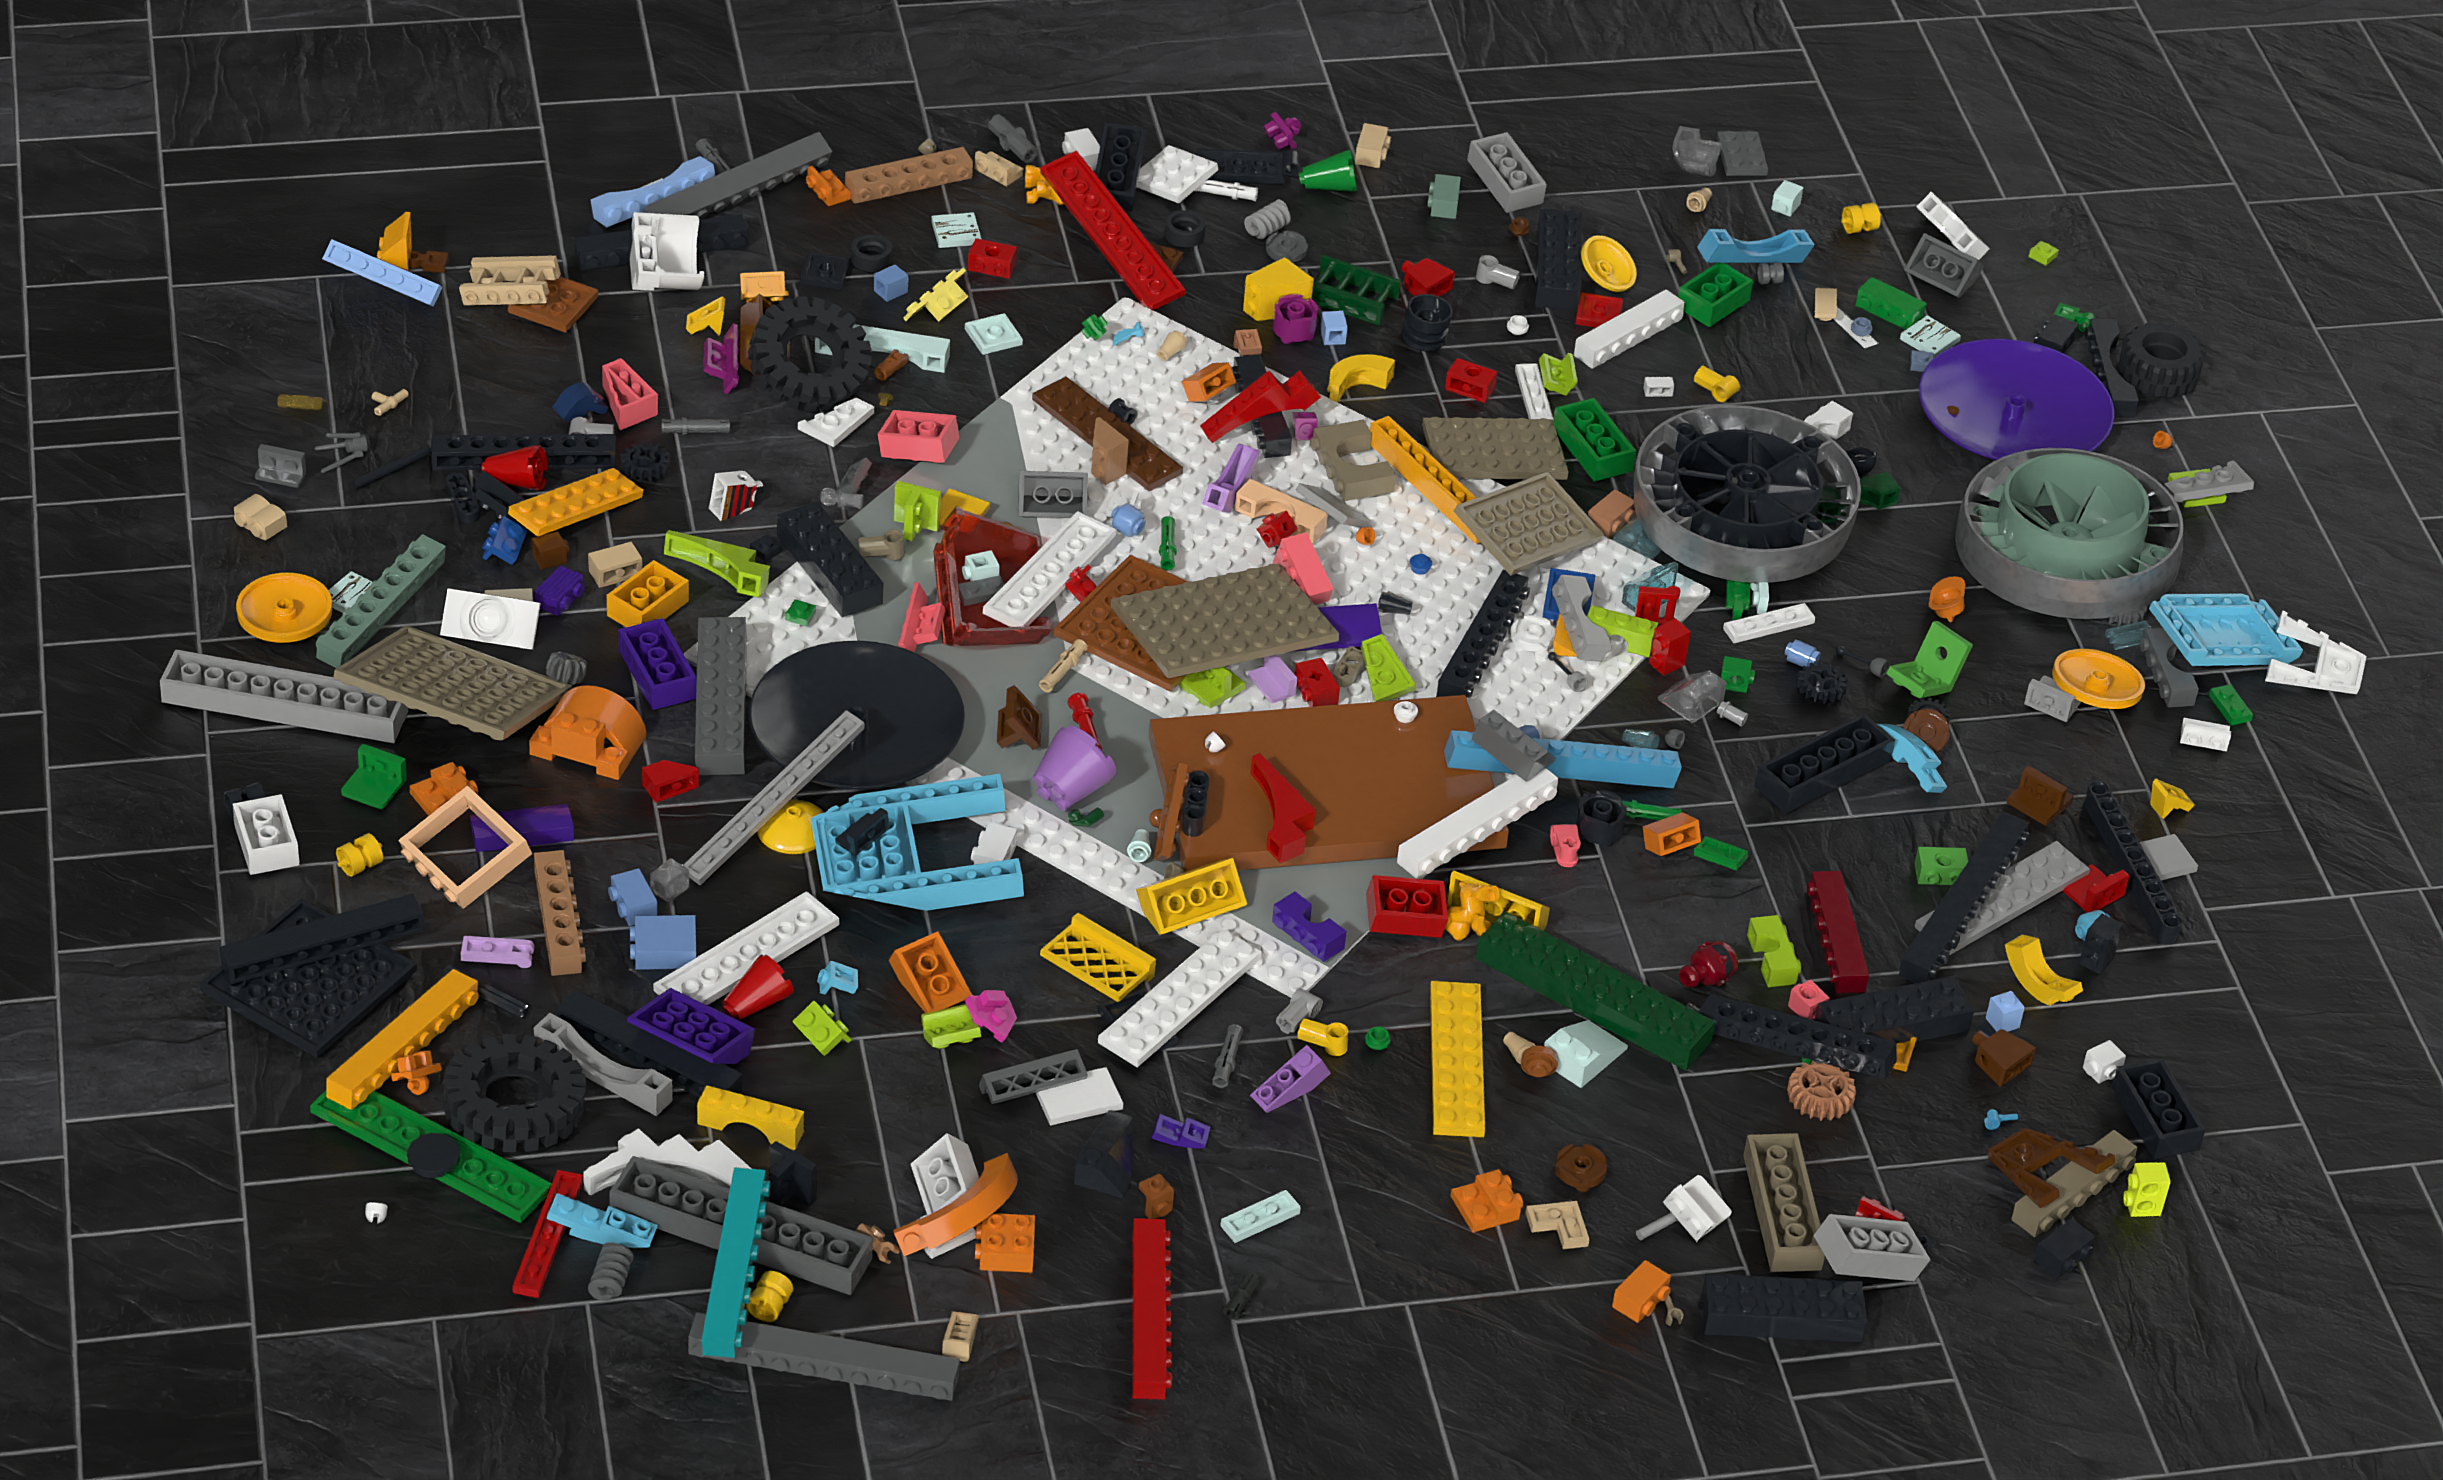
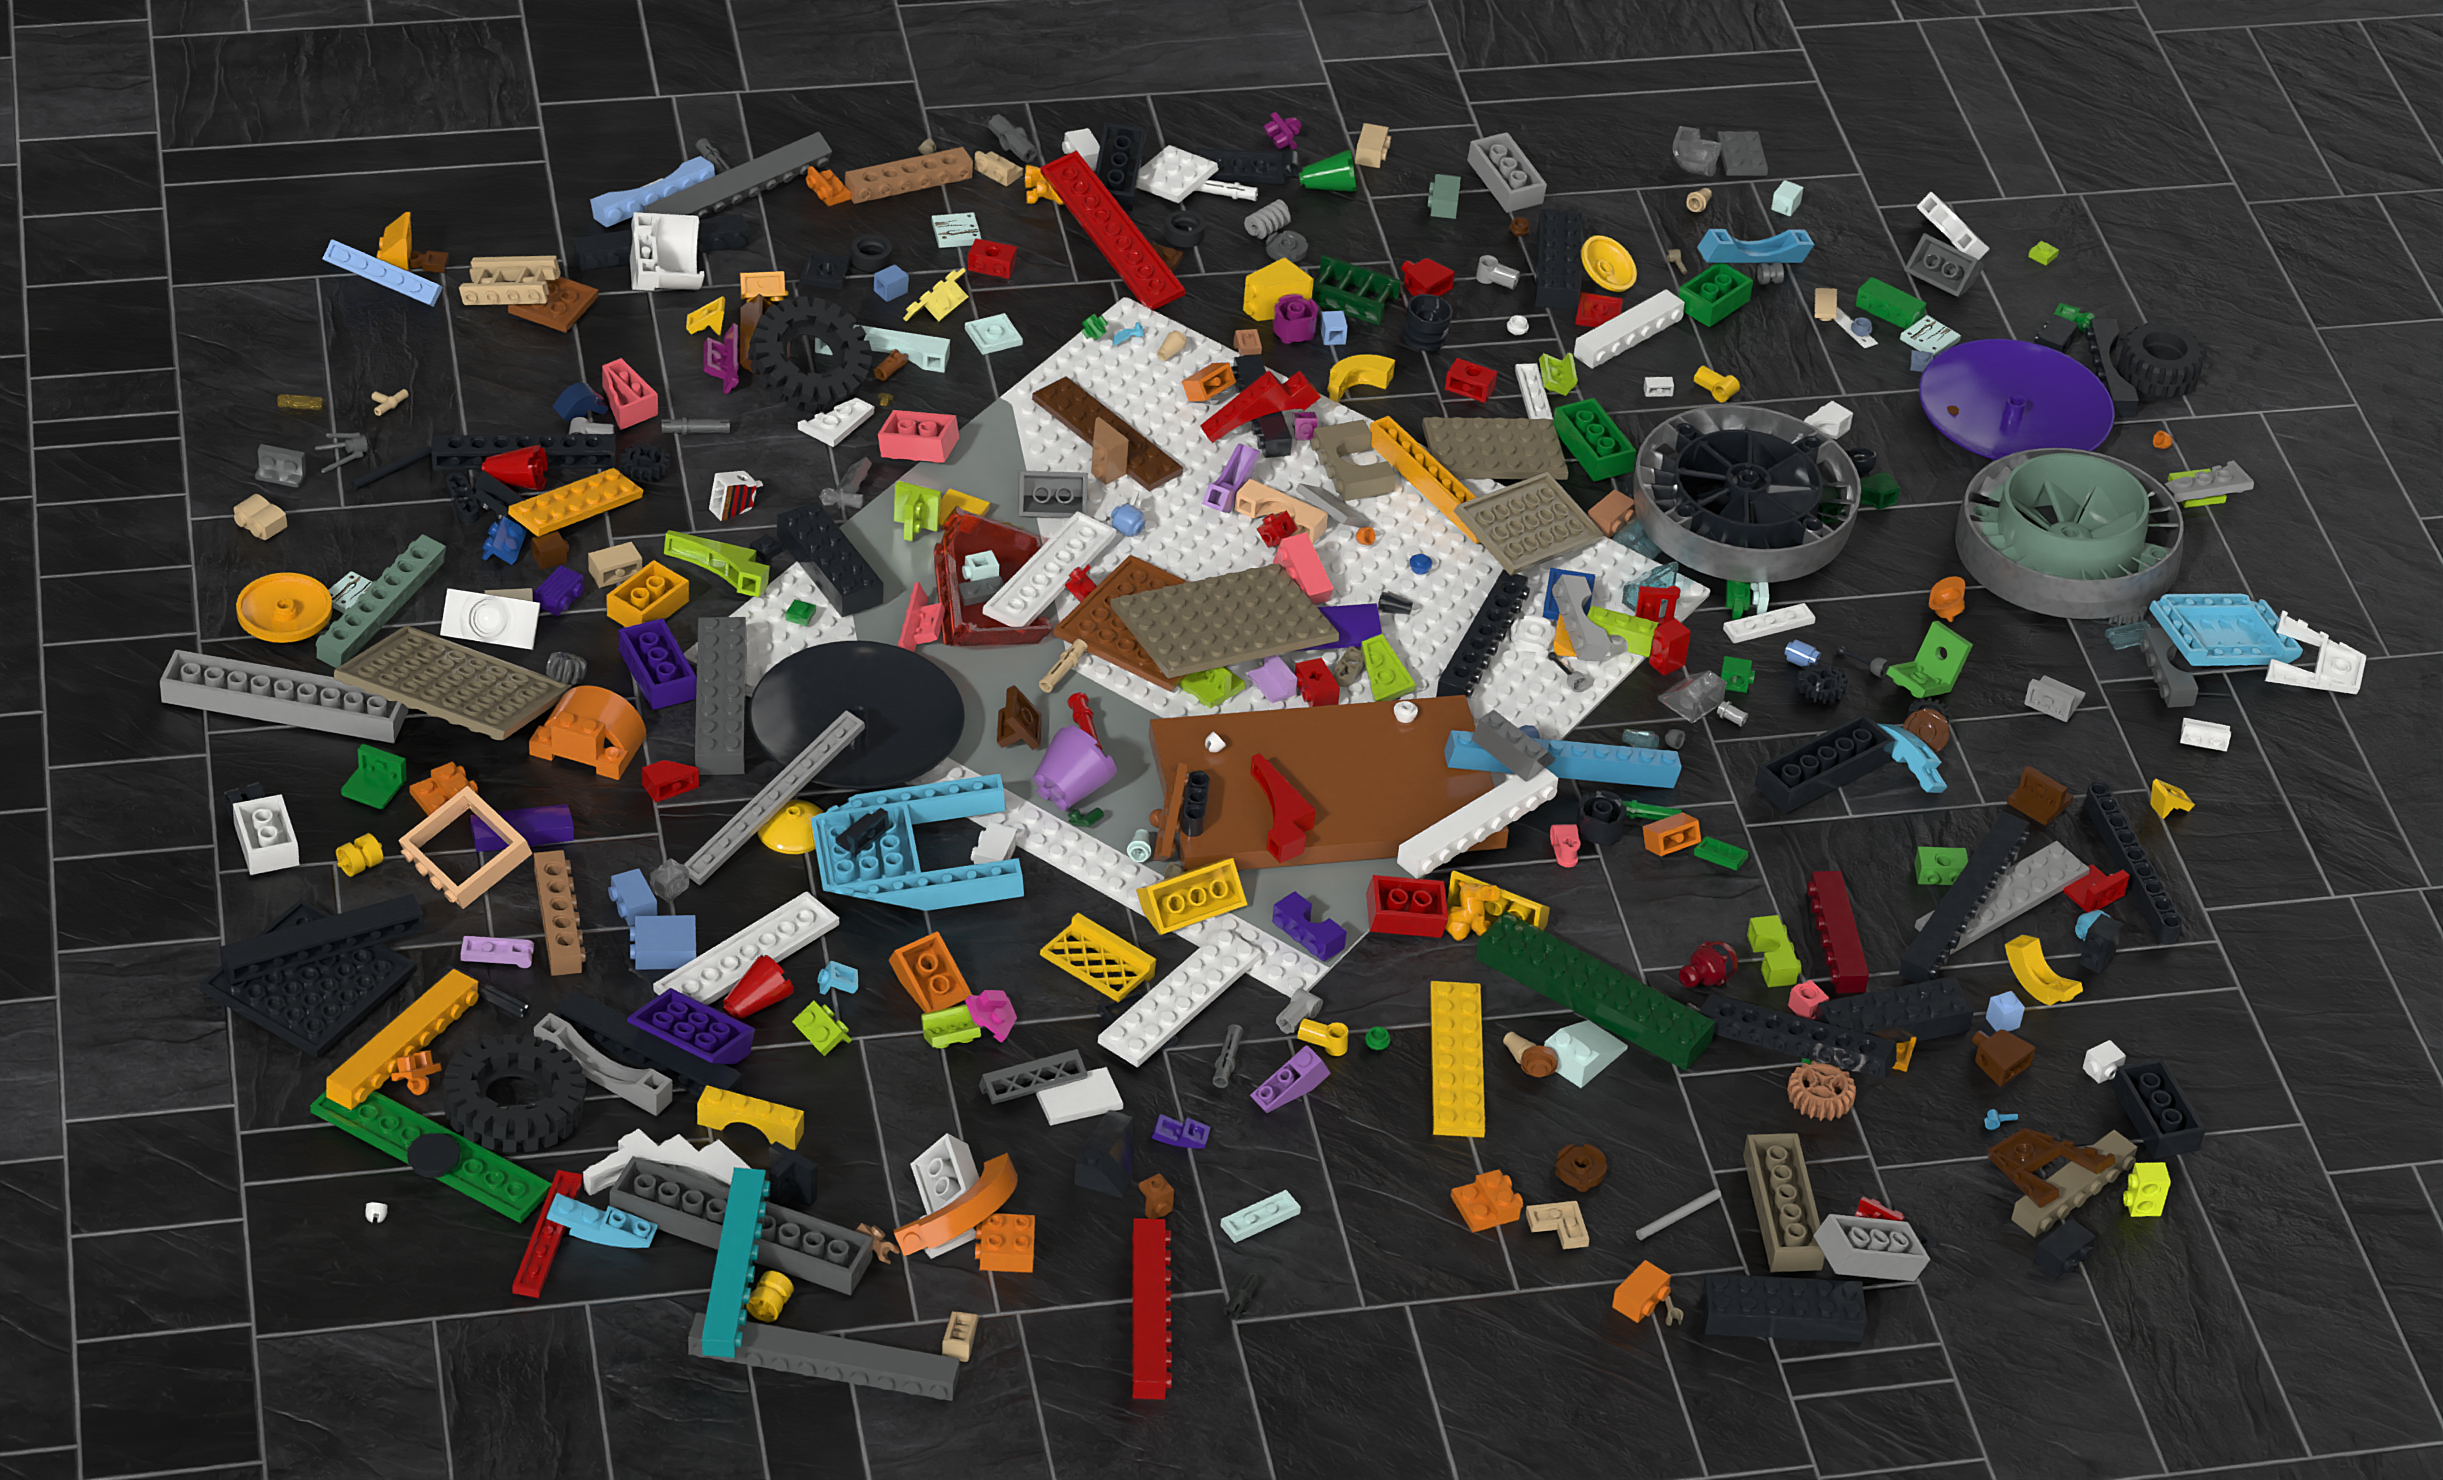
dark grey piece [588,1242,634,1301] -> none
dark tan piece [858,529,905,560] -> none
black bush [1108,398,1138,425] -> none
green pin [1159,516,1177,571] -> none
white bracket [1663,1175,1731,1241] -> none
yellow wheel [1841,203,1881,234] -> none
light orange dish [2052,649,2145,709] -> none
light grey tile [2140,834,2198,880] -> none
green plate [2209,684,2253,726] -> none

